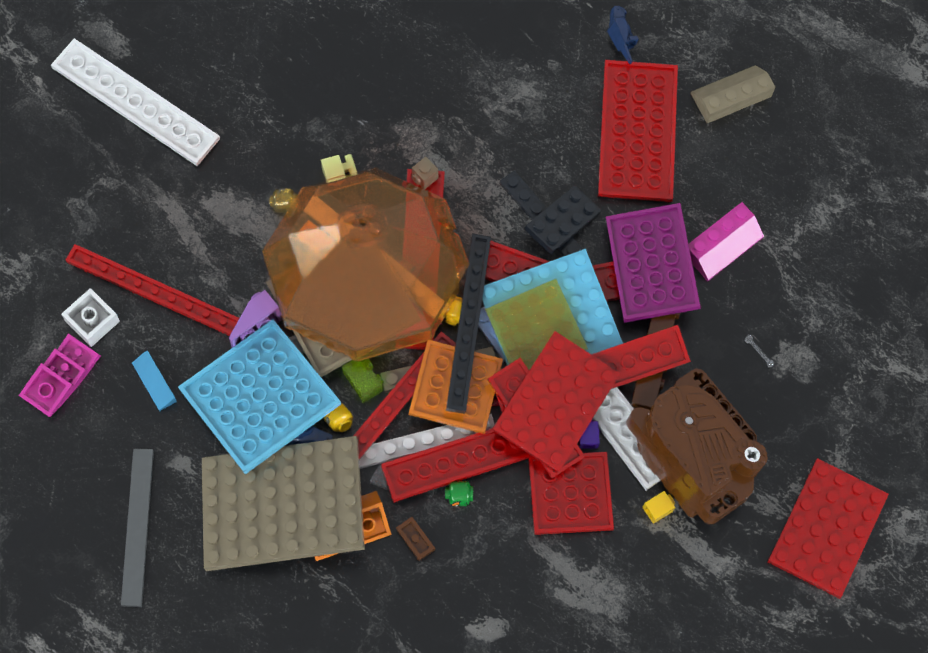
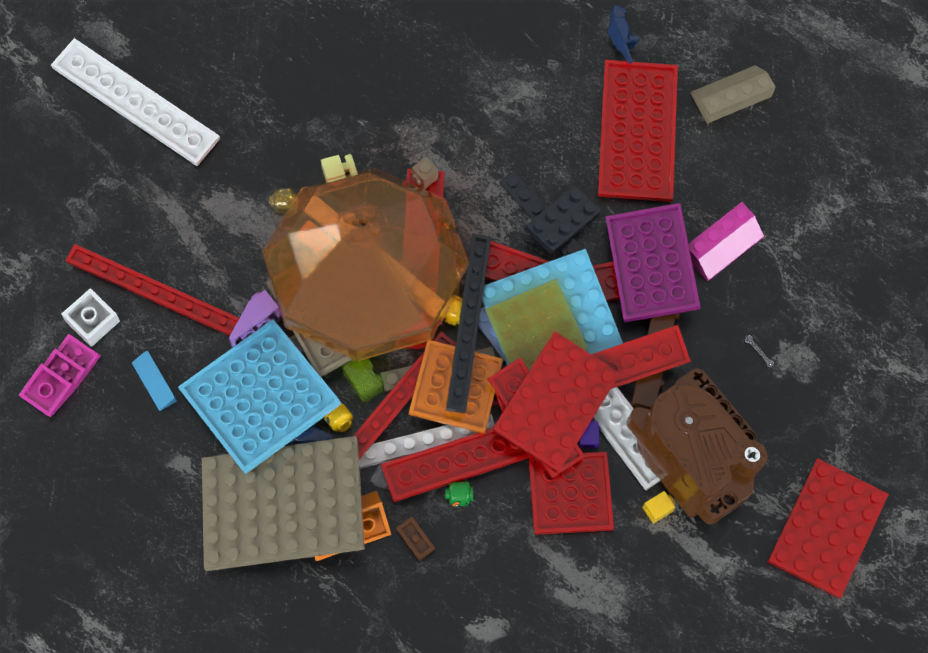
dark grey tile [121,449,154,607] -> none

